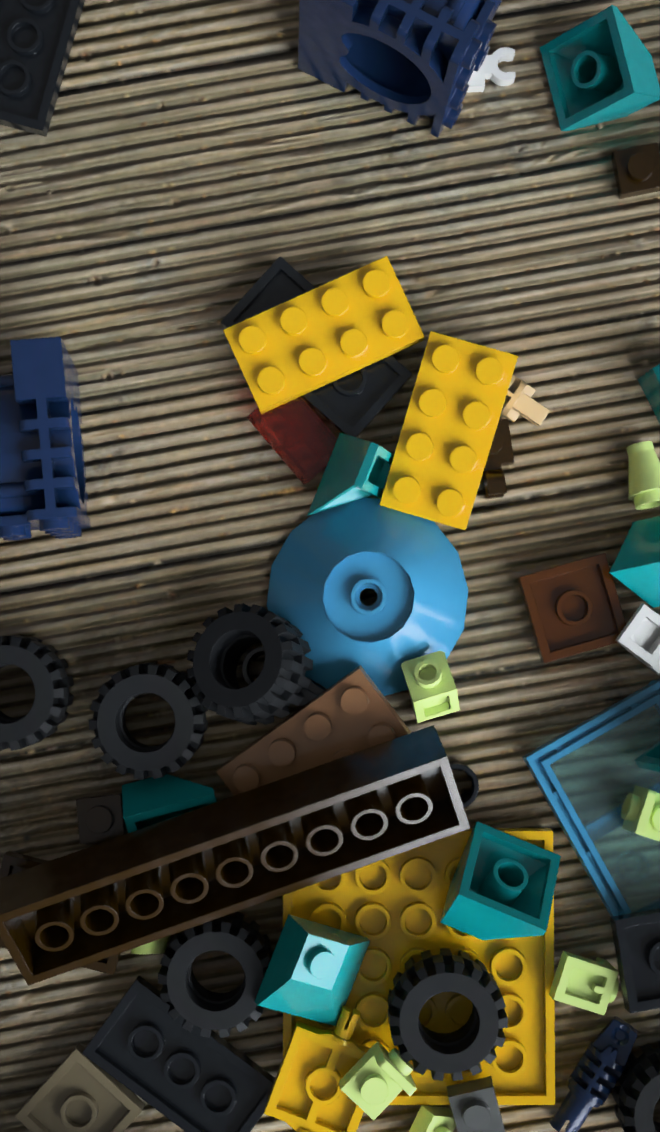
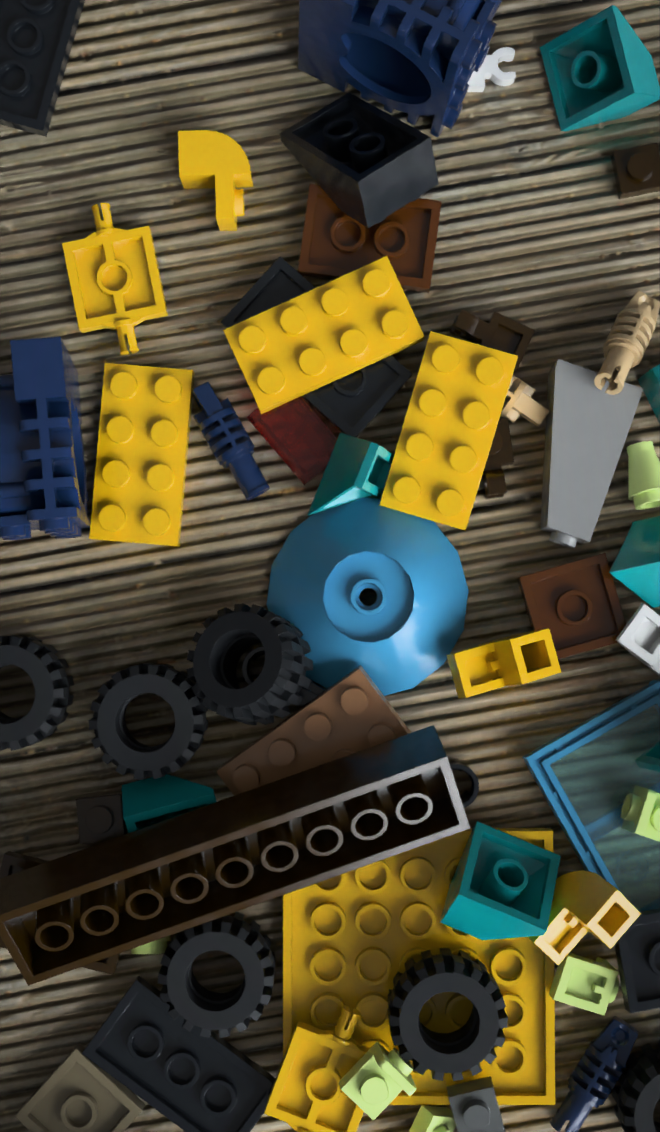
teal slope [254,914,370,1026] -> none
yellowish green bracket [401,651,460,723] -> none
none -> yellow plate [62,203,168,355]
none -> yellow plate [89,363,195,547]
none -> yellow brick [178,130,253,231]
none -> dark blue hinge [192,382,270,501]
none -> black slope [280,92,439,228]
none -> reddish brown plate [298,184,442,293]
none -> yellow brick [447,628,561,699]
none -> dark brown plate [450,310,535,373]
none -> yellow brick [528,870,641,965]
none -> light grey slope [540,359,643,548]
none -> tan hinge [594,290,660,395]

